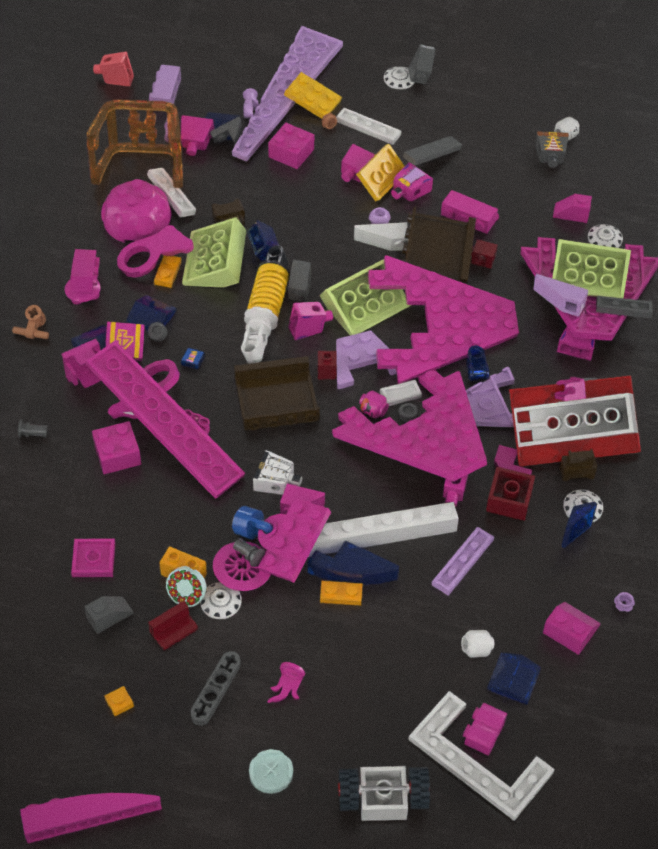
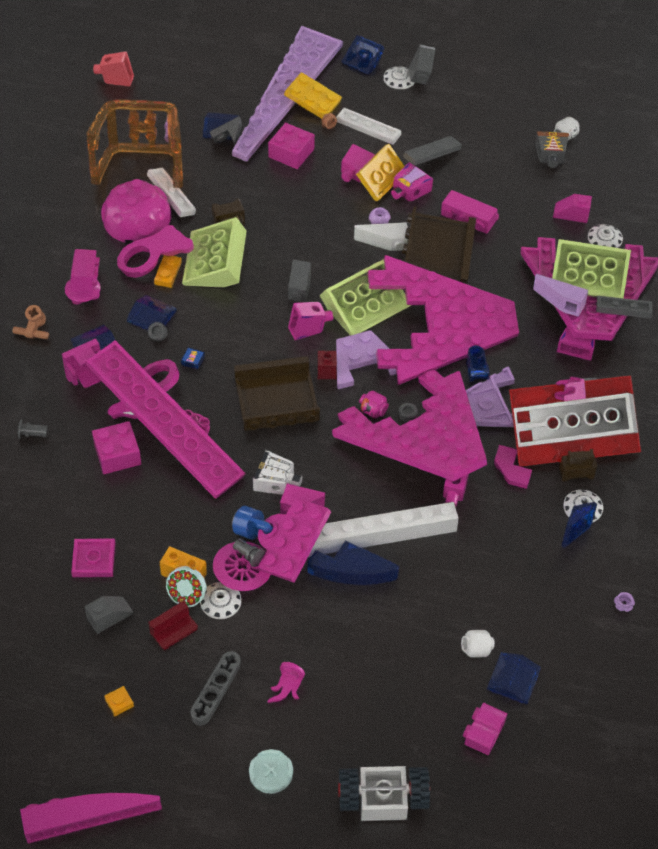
dark pink tile [106,322,144,361] -> none
lavender brick [149,65,181,112] -> none
dark pink torso [181,115,215,156] -> none
piece [241,245,290,364] -> none
lavender connector [243,88,259,118] -> none
clear blue brick [246,220,279,261] -> none
light orange plate [320,581,363,606] -> none
white tile [380,380,422,406] -> none
white plate [409,691,555,821] -> none
lavender tile [432,527,494,596] -> none
dark red brick [471,239,498,269] -> none
dark red brick [486,467,535,521] -> none
dark pink slope [543,602,601,655] -> none
none -> clear blue slope [341,35,384,75]

